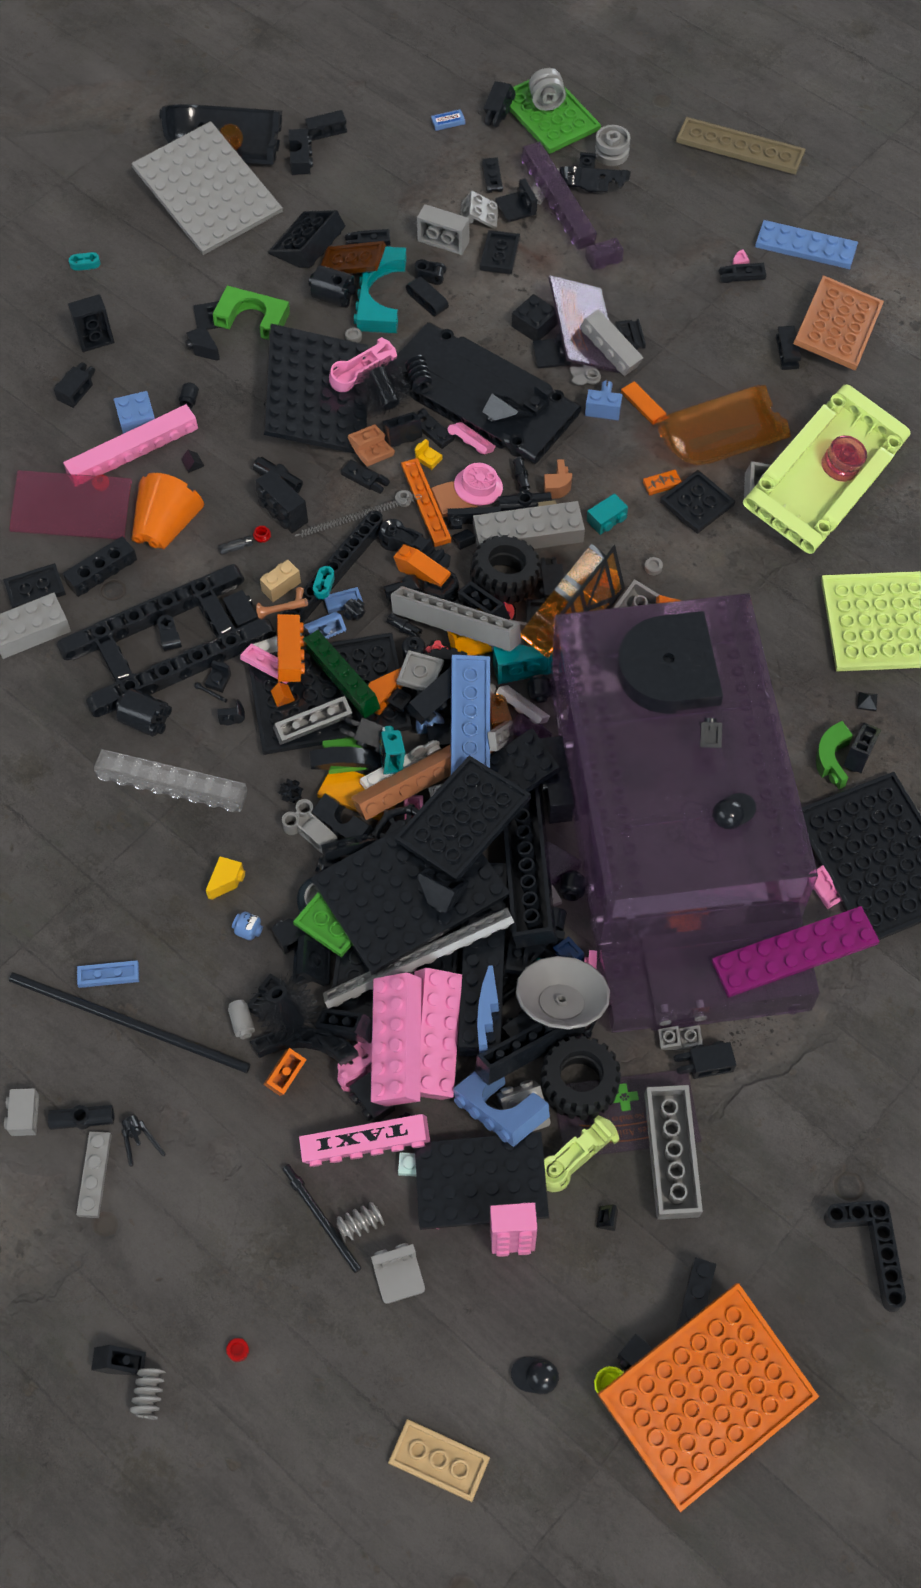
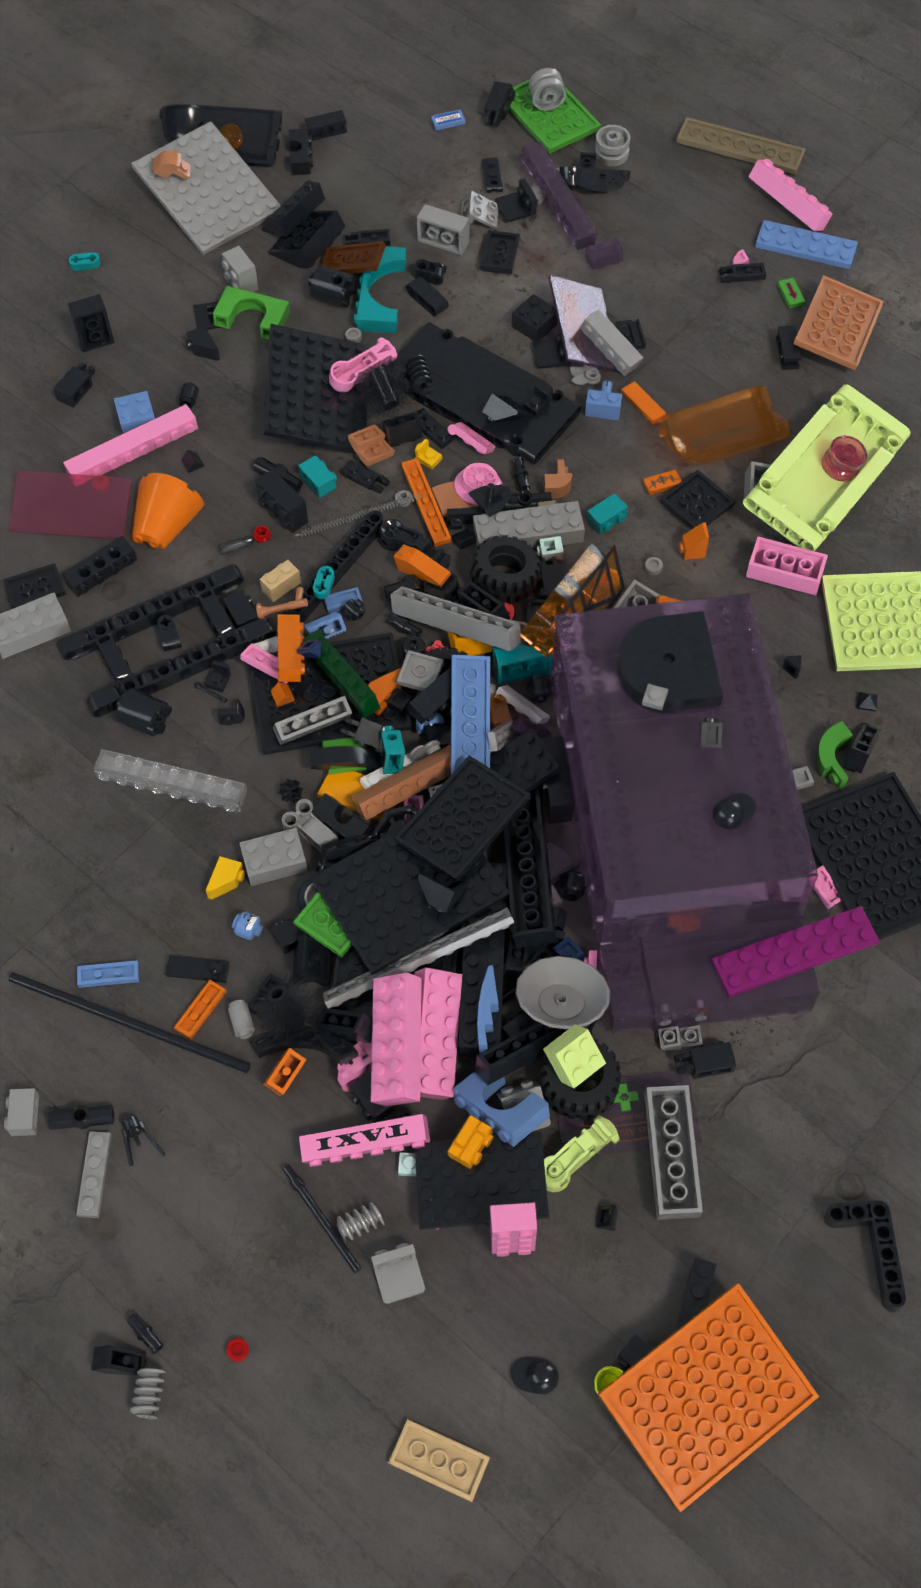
none -> black axle [127,1313,164,1354]
none -> nougat brick [152,151,191,180]
none -> black hinge [166,955,230,983]
none -> orange tile [174,979,227,1040]
none -> light grey brick [221,246,259,292]
none -> light grey brick [239,828,308,886]
none -> black slope [262,180,325,237]
none -> dark blue slope [297,640,322,658]
none -> teal brick [298,455,337,498]
none -> light orange brick [447,1115,494,1169]
none -> black shield [468,483,511,517]
none -> light aqua brick [537,536,564,561]
none -> yellowish green brick [543,1024,606,1088]
none -> light grey plate [642,684,668,710]
none -> orange slope [679,522,709,560]
none -> bright pink slope [746,537,828,596]
none -> bright pink brick [749,159,833,231]
none -> bright green tile [777,278,805,309]
none -> black slope [783,655,802,679]
none -> light grey plate [789,766,814,790]

